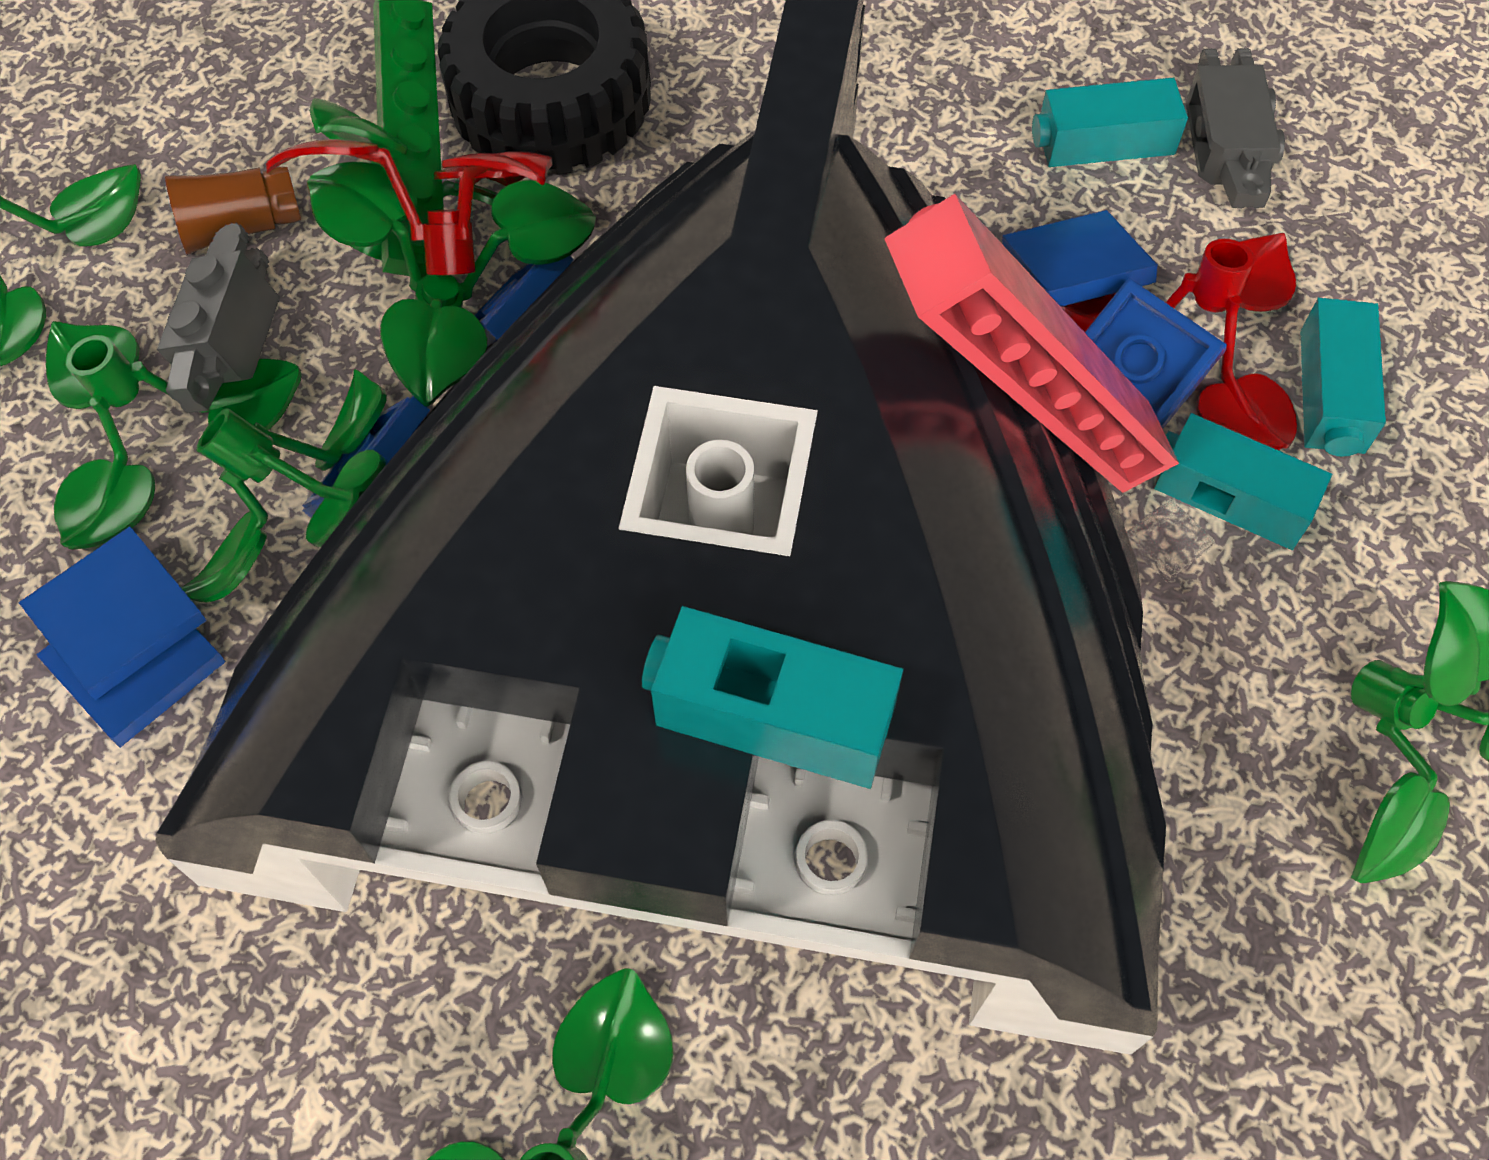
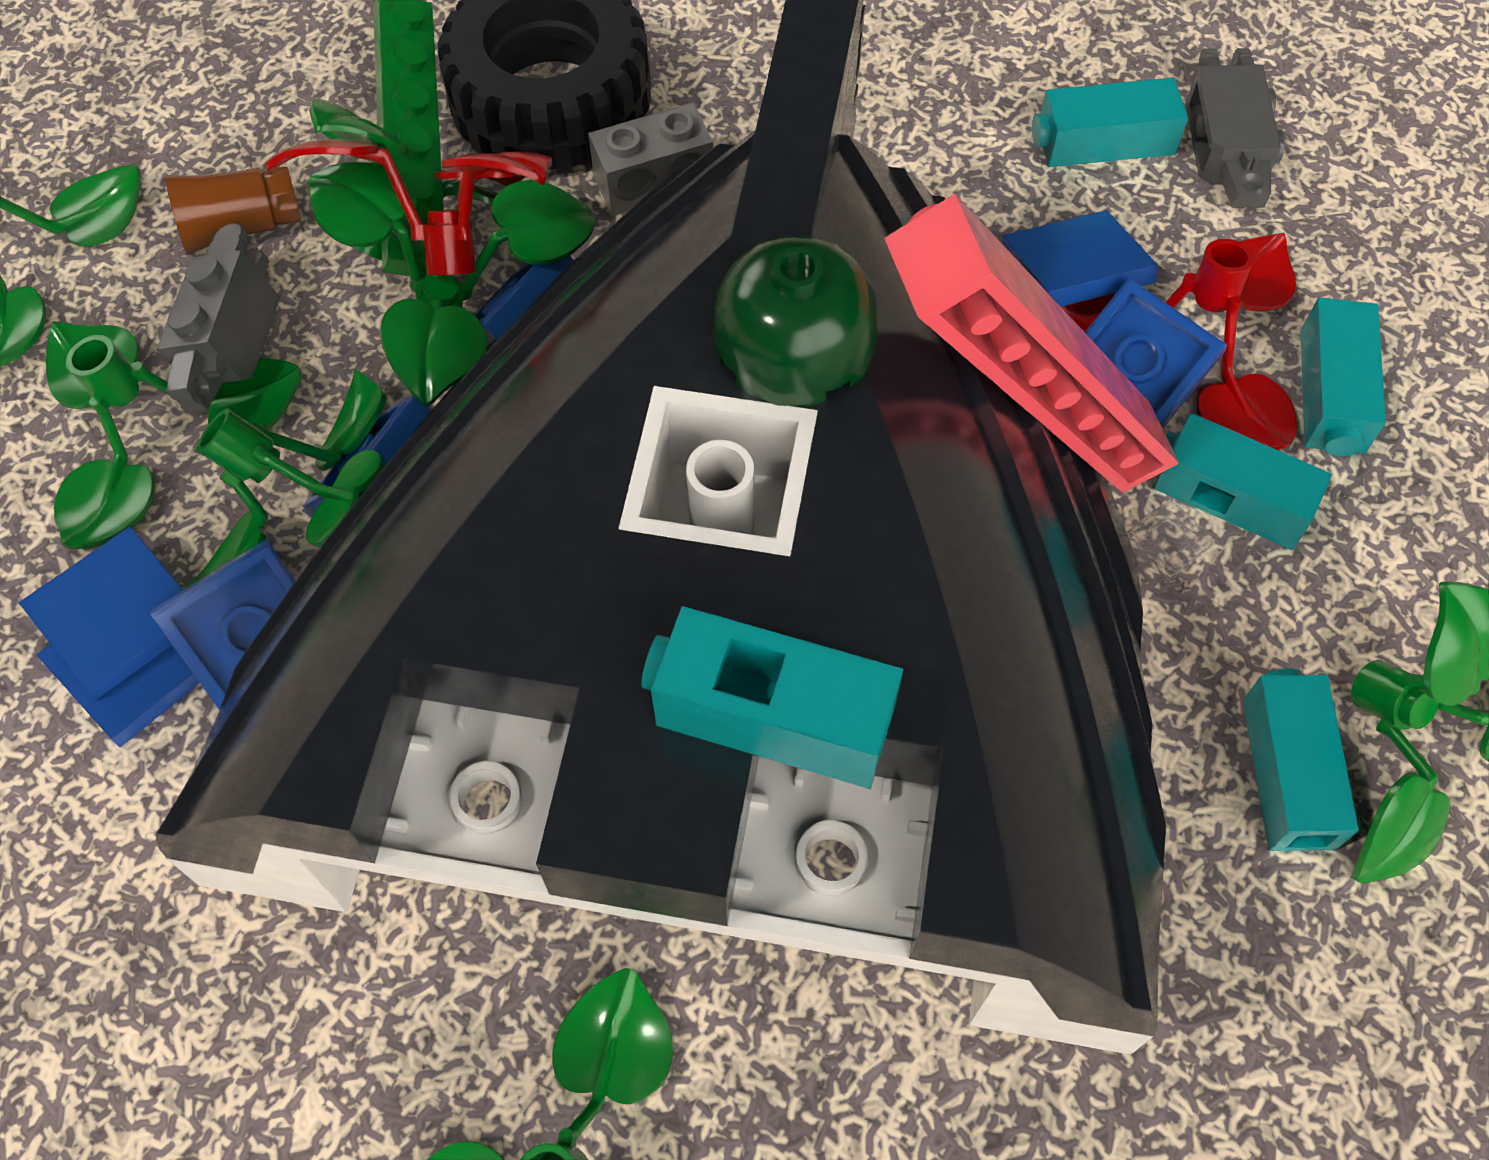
none -> blue tile [150,539,295,710]
none -> light grey brick [588,102,713,216]
none -> dark green cylinder [713,235,877,406]
none -> teal brick [1243,668,1359,851]

